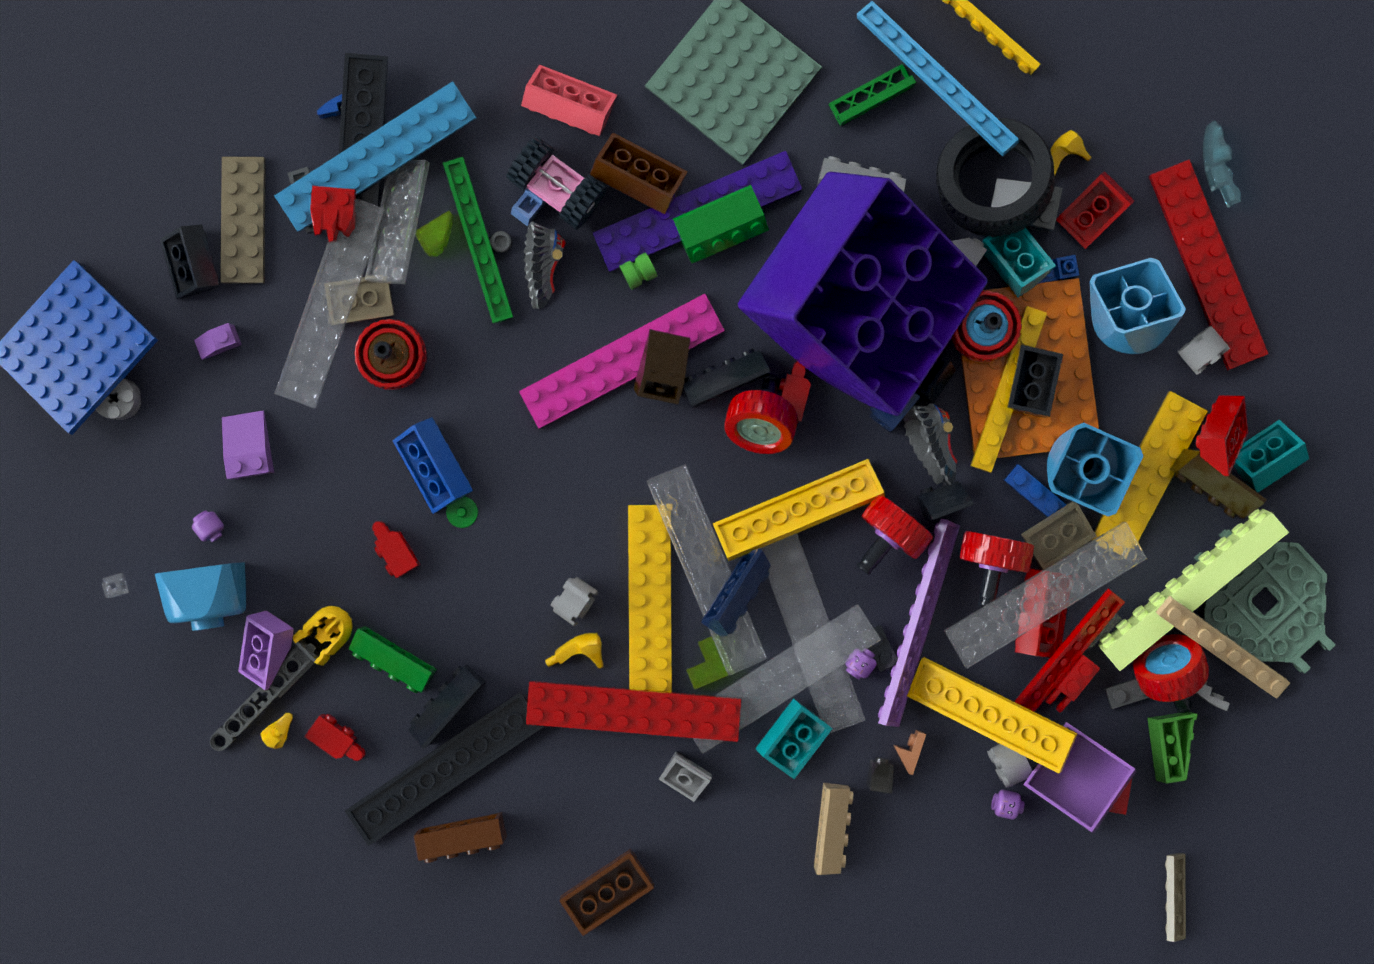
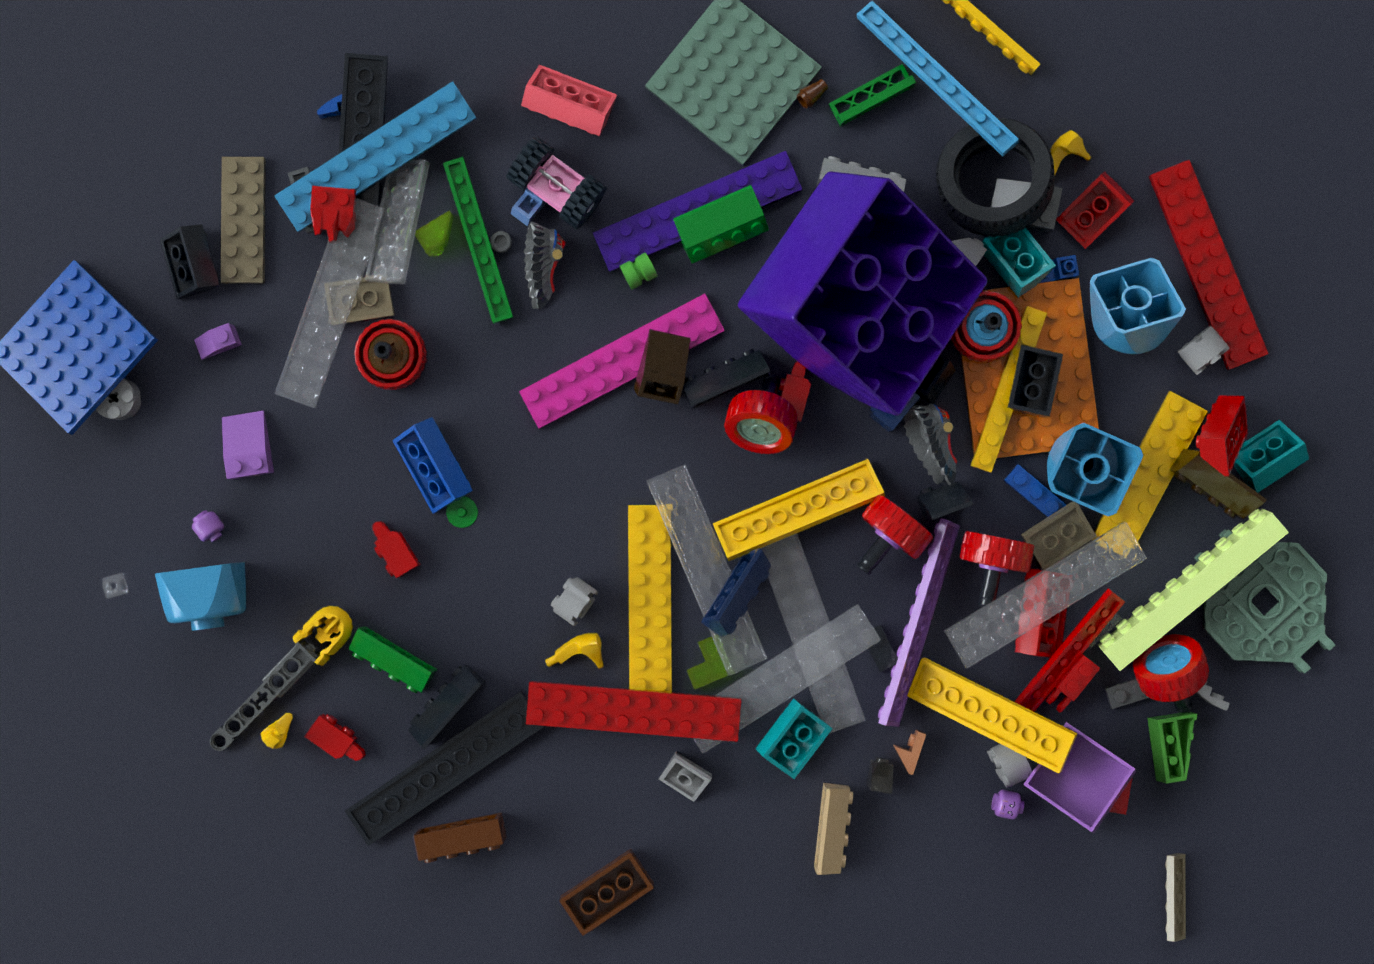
medium lavender slope [238,611,294,690] -> none
reddish brown brick [590,133,688,214] -> none
medium lavender head [845,647,877,680] -> none
tan plate [1156,596,1290,699] -> none
clear light blue slope [1203,121,1241,208] -> none
none -> reddish brown cone [797,79,828,108]

